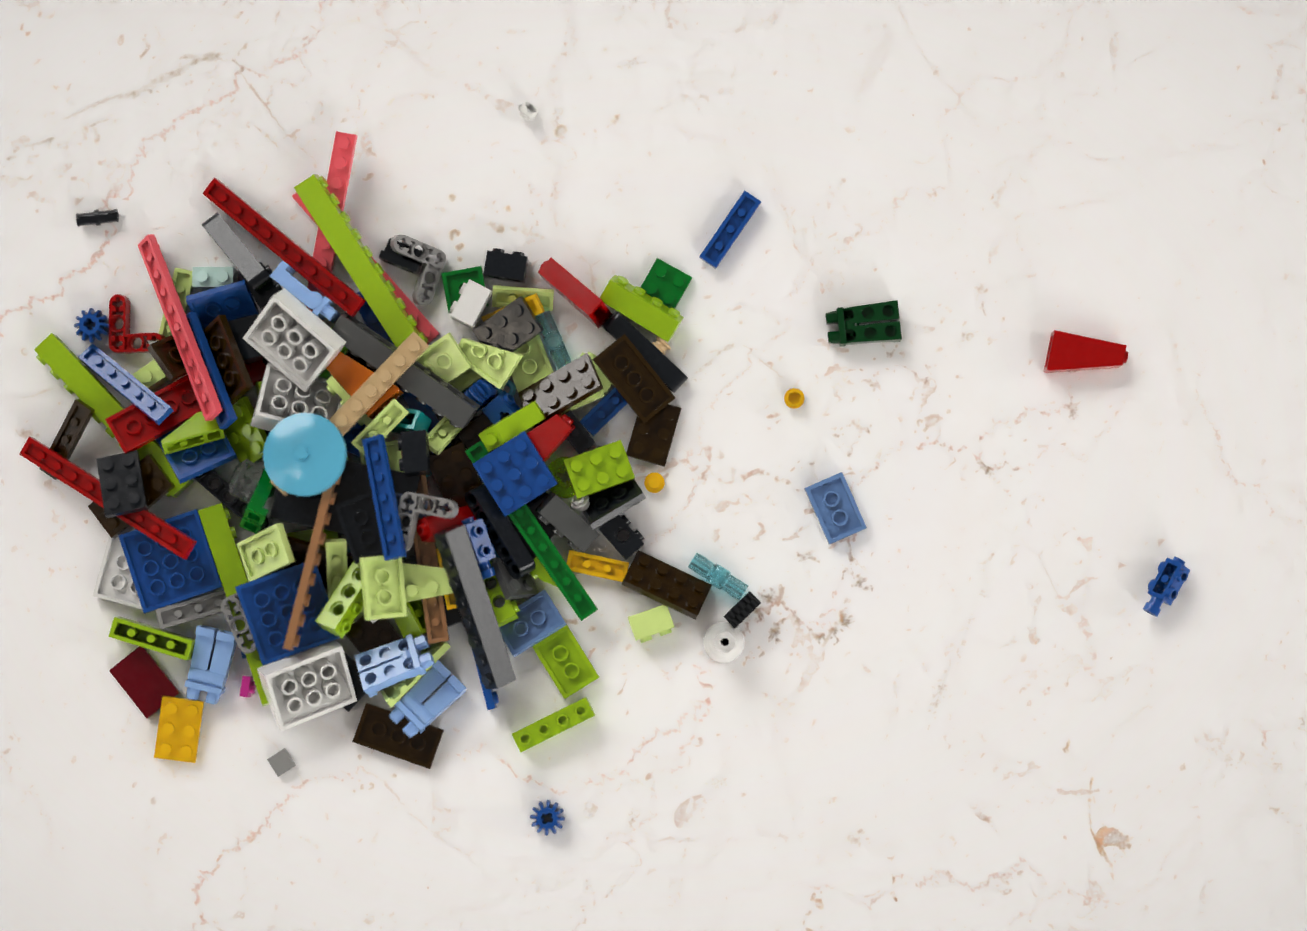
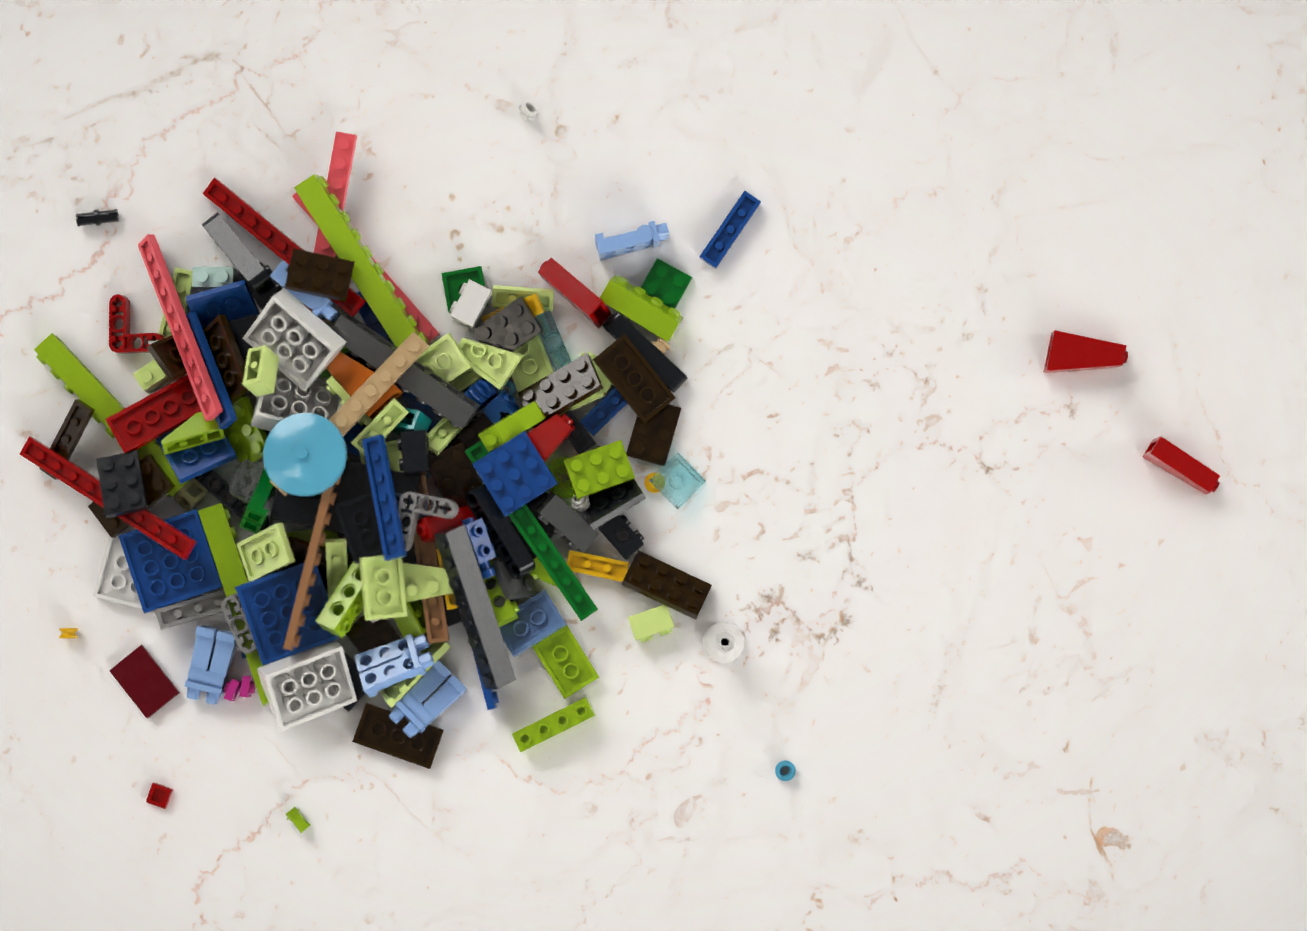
blue gear [74,308,109,343] -> none
plate [78,343,173,425] -> none
lime brick [108,616,195,661] -> none
yellow plate [154,696,204,763] -> none
light grey tile [267,748,296,777] -> none
black panel [378,238,423,275] -> none
light grey beam [390,235,446,306] -> none
black brick [483,248,529,284] -> none
blue gear [530,800,565,836] -> none
clear light blue piece [688,553,748,600] -> none
black tyre [724,591,761,628] -> none
yellow plate [784,388,805,409] -> none
medium blue plate [804,472,867,544] -> none
dark green hips [825,300,902,347] -> none
blue brick [1143,556,1191,617] -> none
none -> yellow bush [59,628,78,638]
none -> red tile [146,782,173,809]
none -> olive brick [174,478,208,512]
none -> dark pink plate [223,679,242,701]
none -> yellowish green brick [242,345,279,397]
none -> dark brown plate [285,248,354,302]
none -> lime pin [285,807,310,834]
none -> light blue hips [595,221,669,261]
none -> clear light blue tile [649,452,706,510]
none -> medium azure plate [775,760,796,781]
none -> red slope [1142,436,1220,495]

